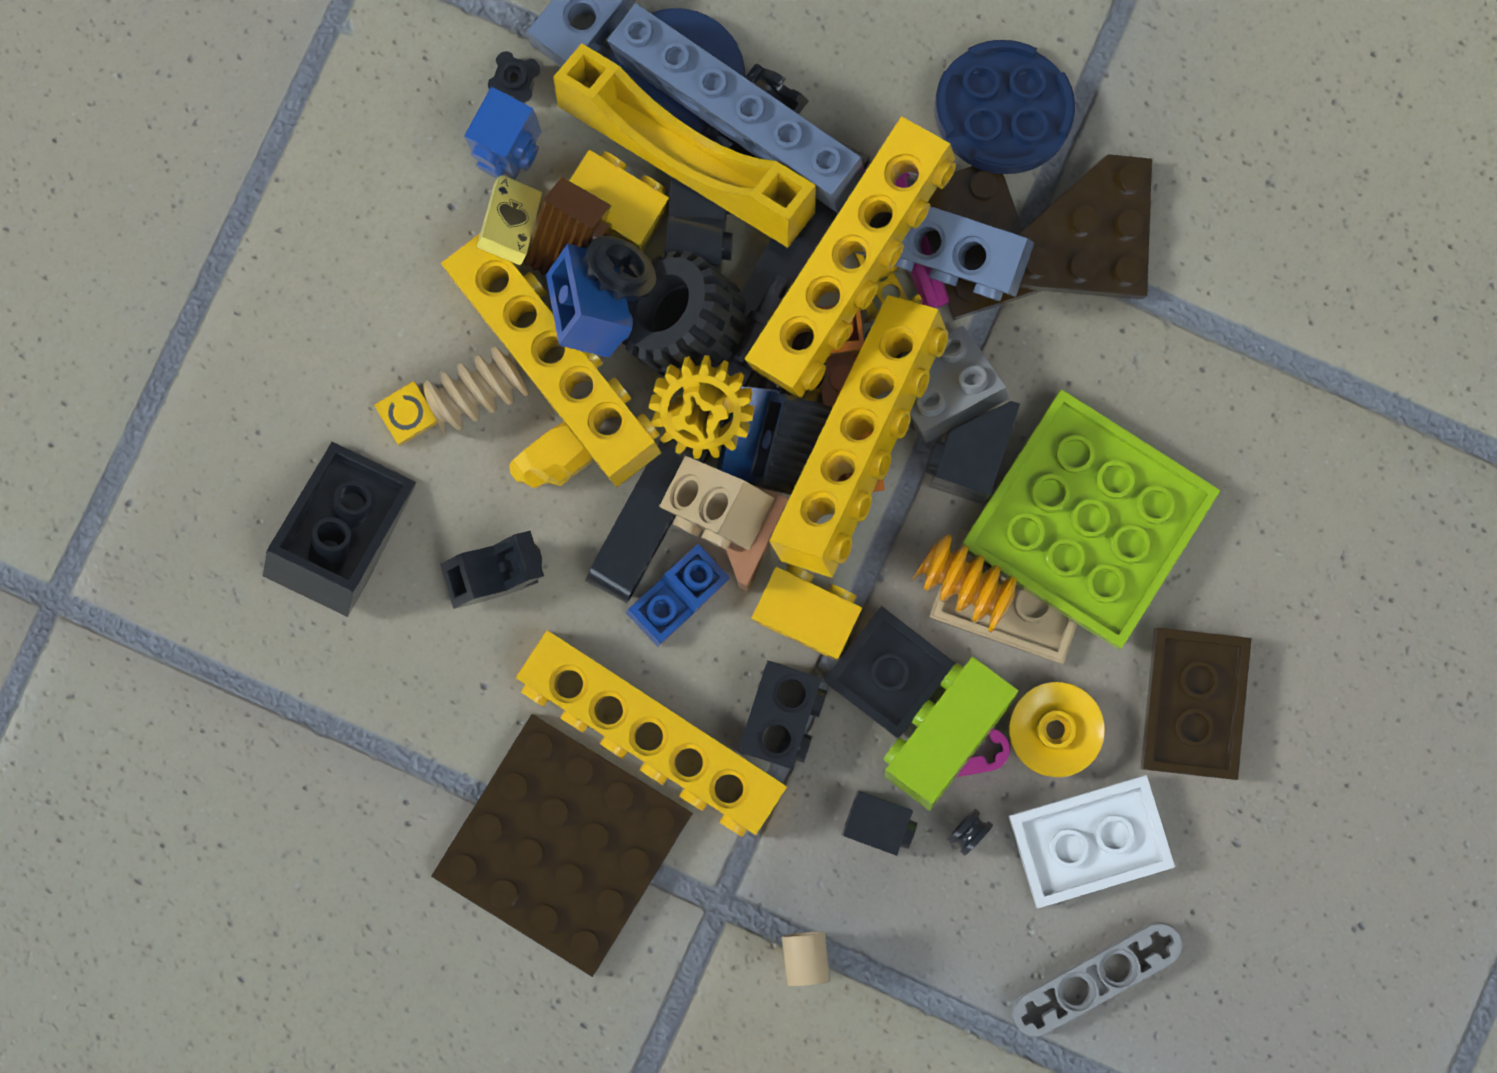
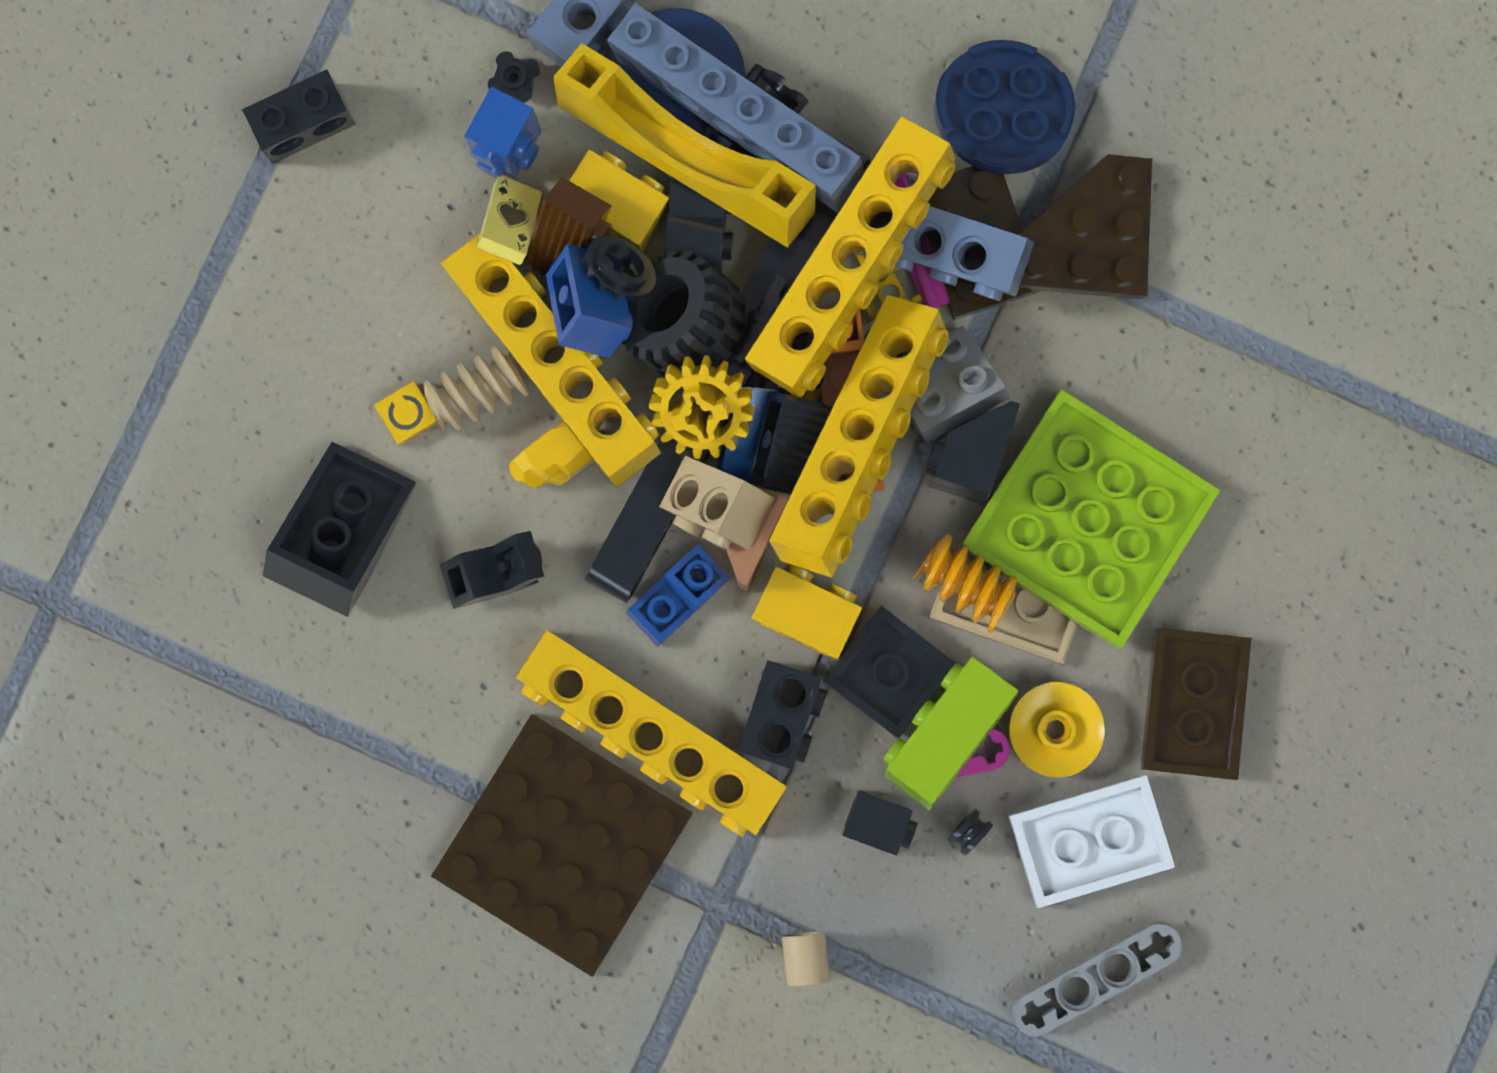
none -> black brick [242,69,356,164]

